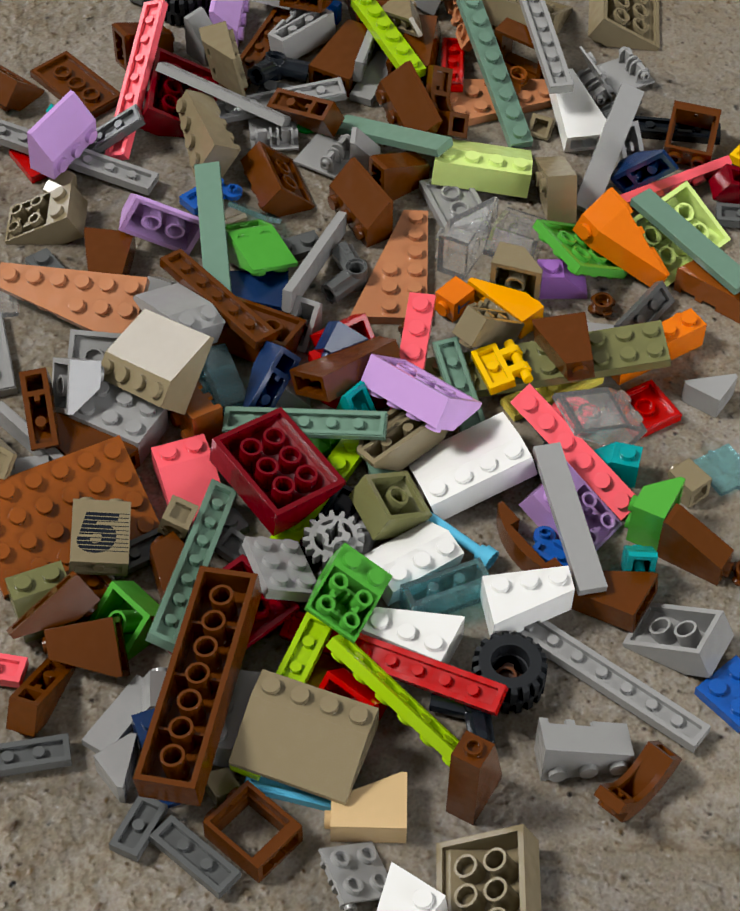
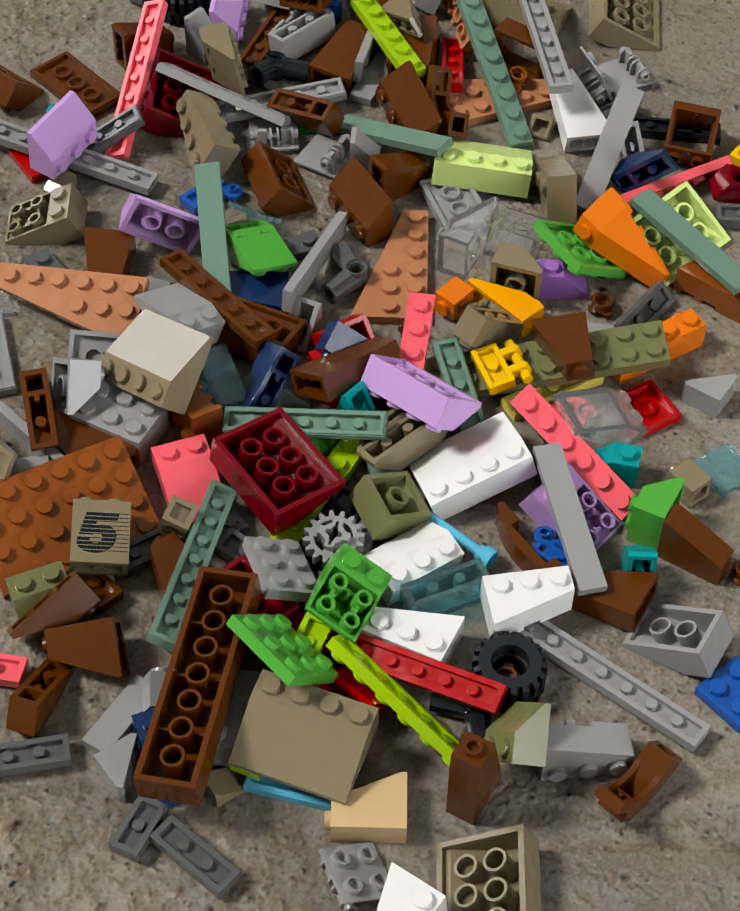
bright green slope [88,581,159,661] -> none
reddish brown window [203,780,303,883] -> none
none -> bright green plate [226,614,339,686]
none -> slope [484,701,551,767]

